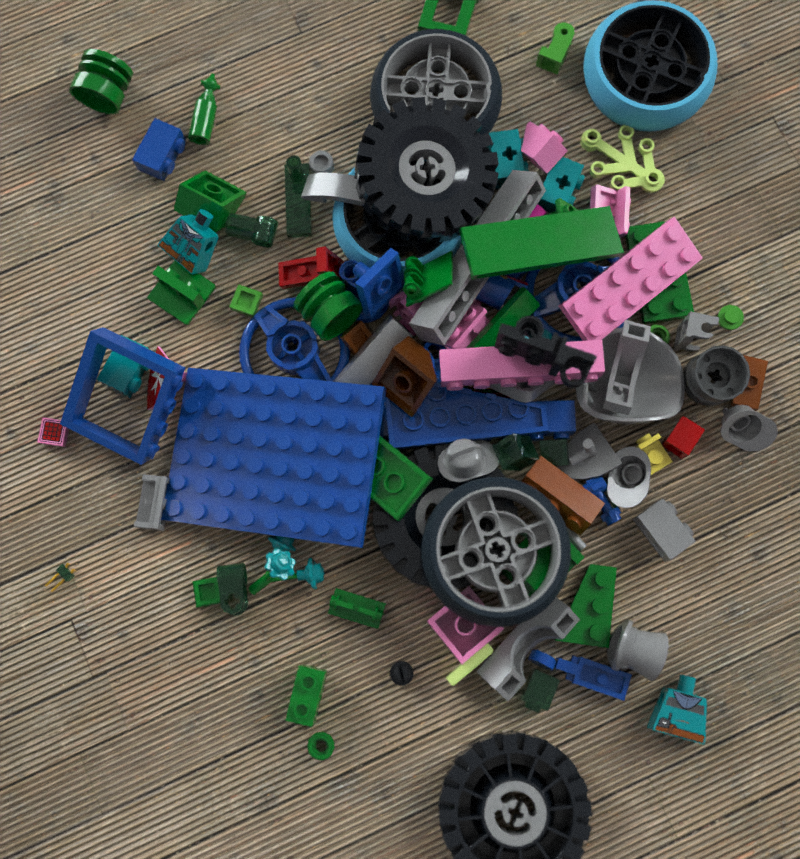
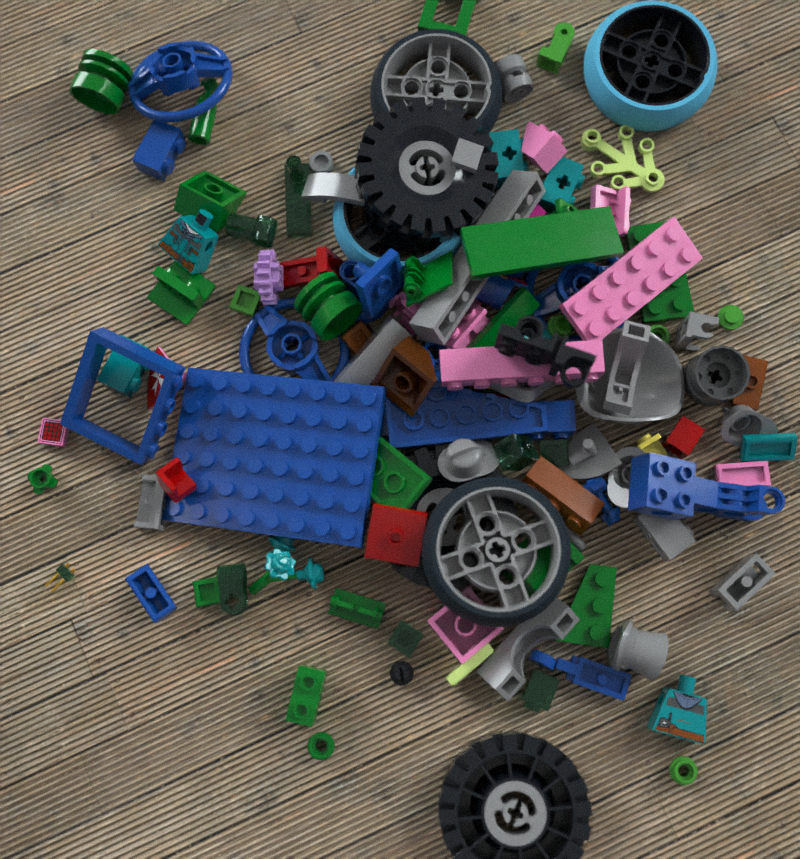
none -> green plate [27,464,58,494]
none -> blue brick [125,564,177,623]
none -> blue piece [128,41,233,122]
none -> red panel [156,457,197,504]
none -> lavender gear [253,249,284,305]
none -> red plate [364,503,428,567]
none -> clear green plate [387,620,424,658]
none -> light grey tile [450,138,484,174]
none -> light grey wheel [495,54,534,102]
none -> bright green plate [547,315,573,337]
none -> blue brick [628,452,785,522]
none -> bright green plate [669,756,698,785]
none -> light grey brick [709,553,776,611]
none -> bright pink tile [713,461,771,486]
none -> teal tile [739,433,798,462]

